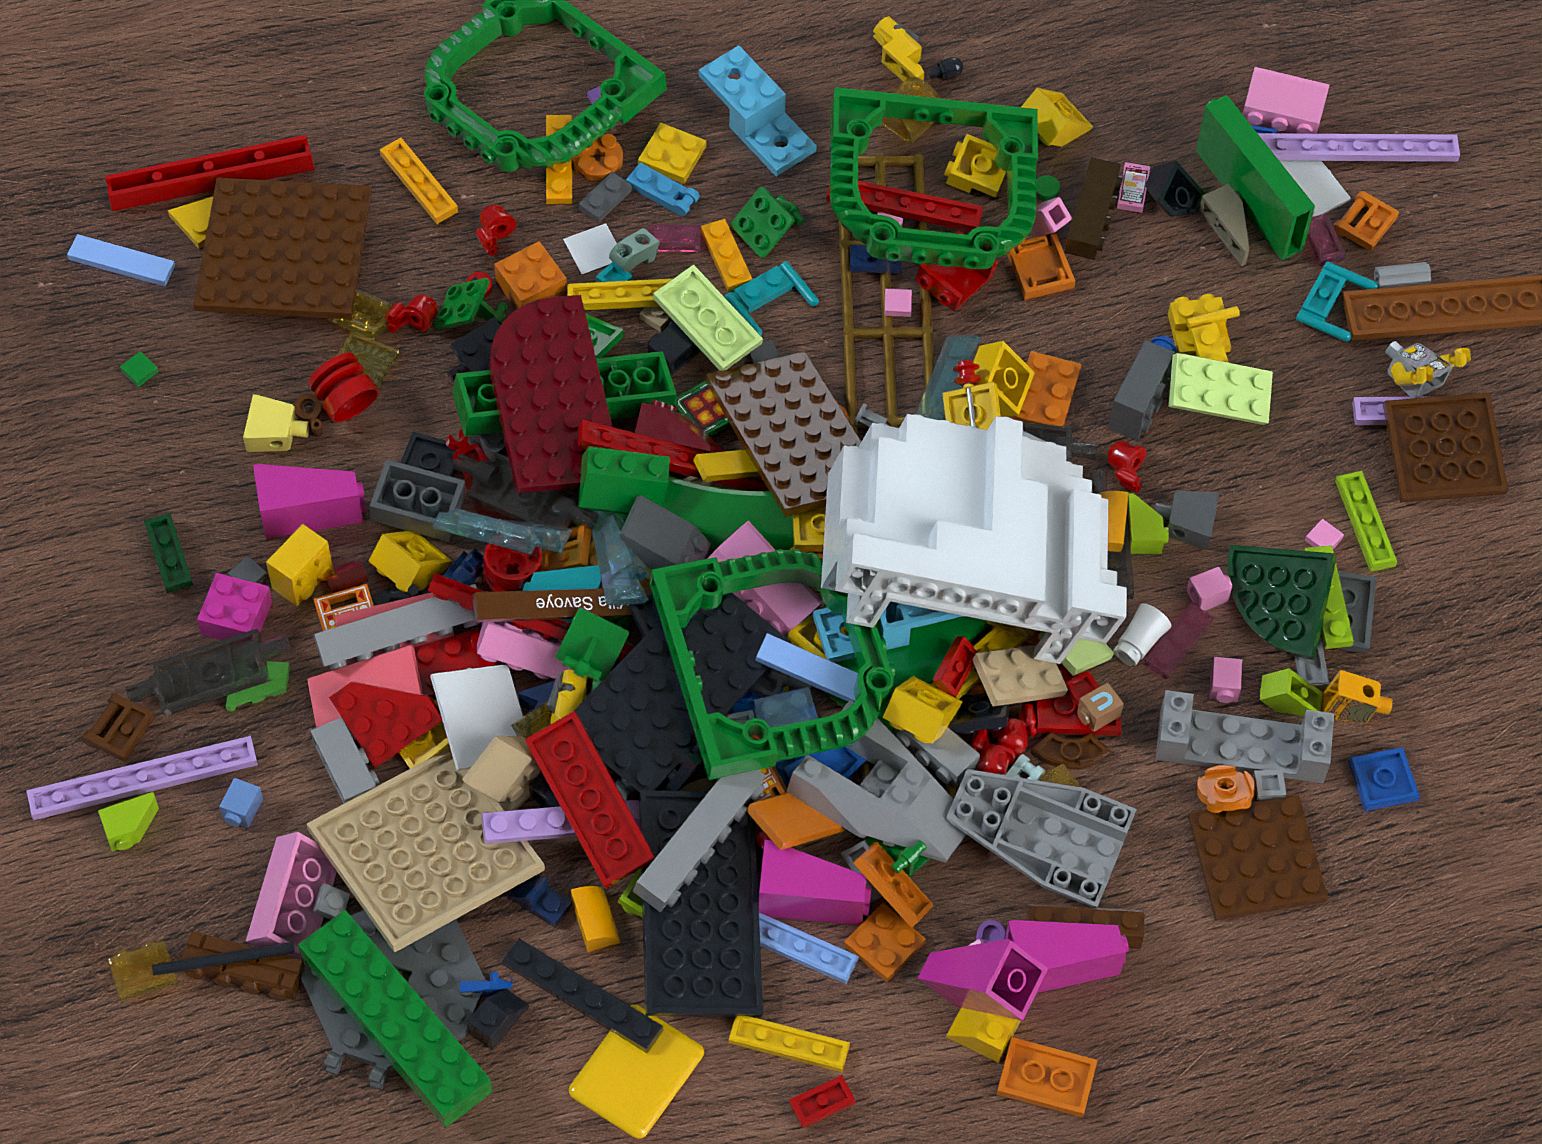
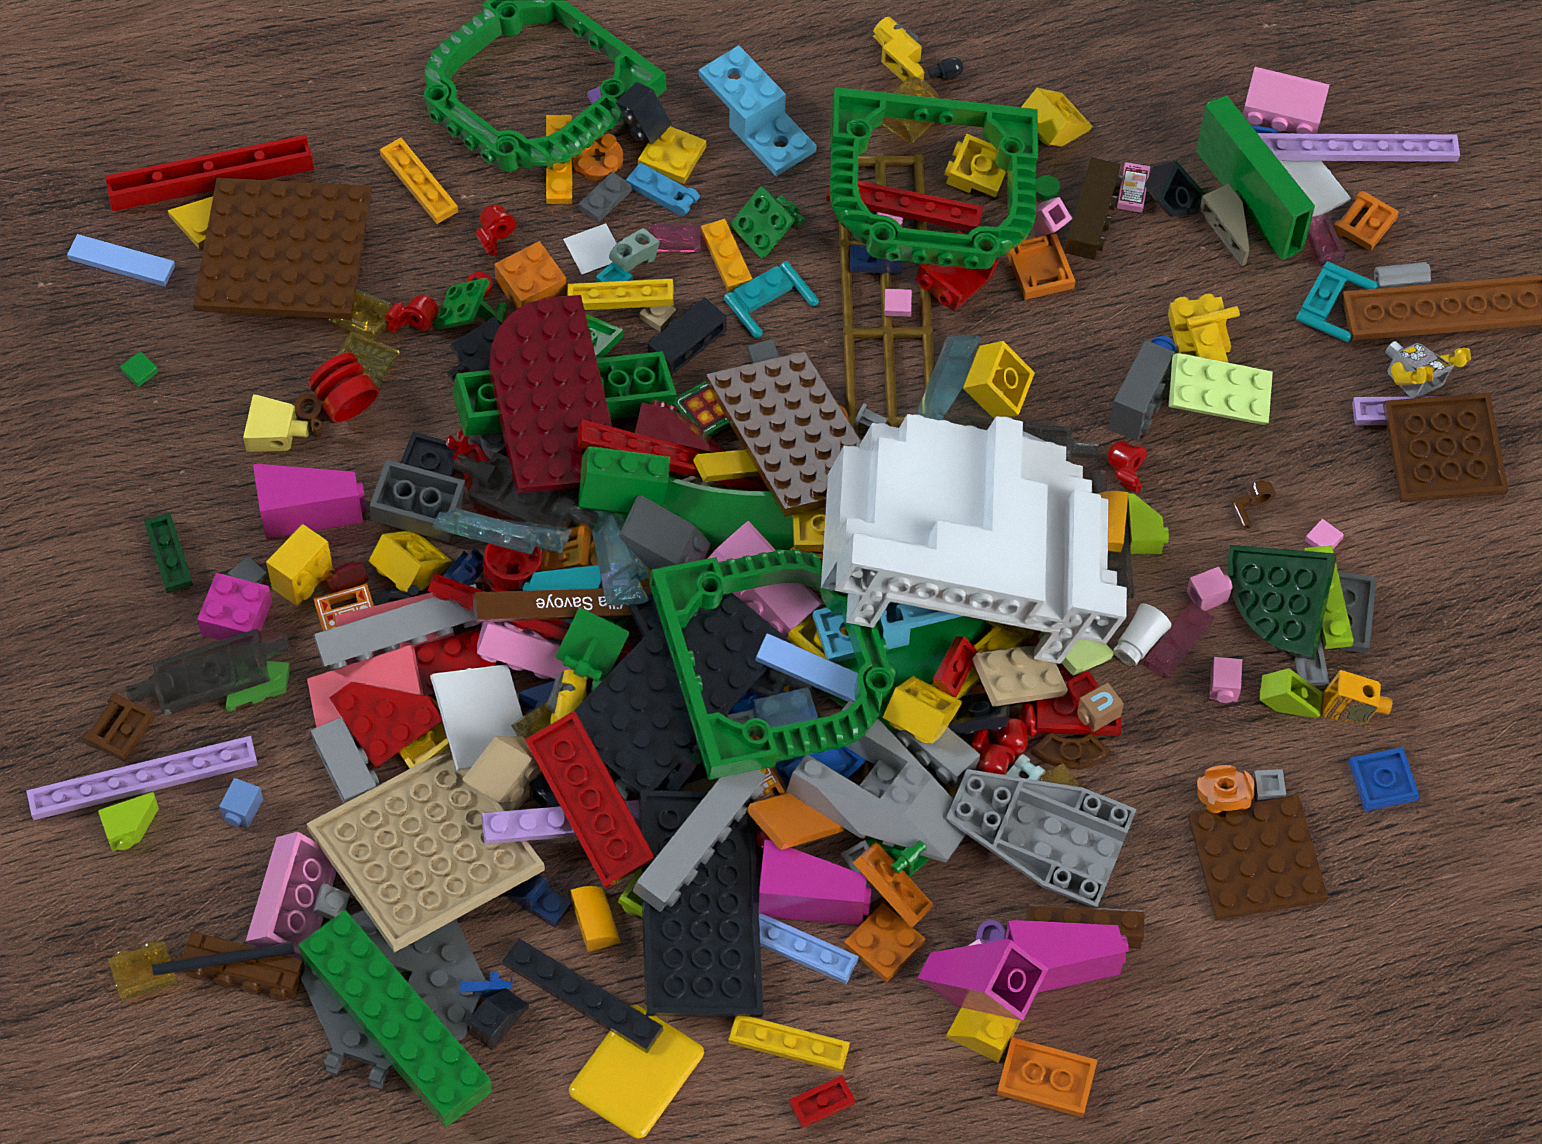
yellowish green plate [653,265,763,371] -> none
yellow plate [942,360,1001,430] -> none
orange plate [1010,351,1082,434] -> none
dark grey torso [1155,491,1219,550] -> none
light grey plate [1155,690,1334,783] -> none
lime tile [1335,471,1397,572] -> none
none -> black brick [616,82,672,145]
none -> reddish brown plate [1231,480,1276,530]

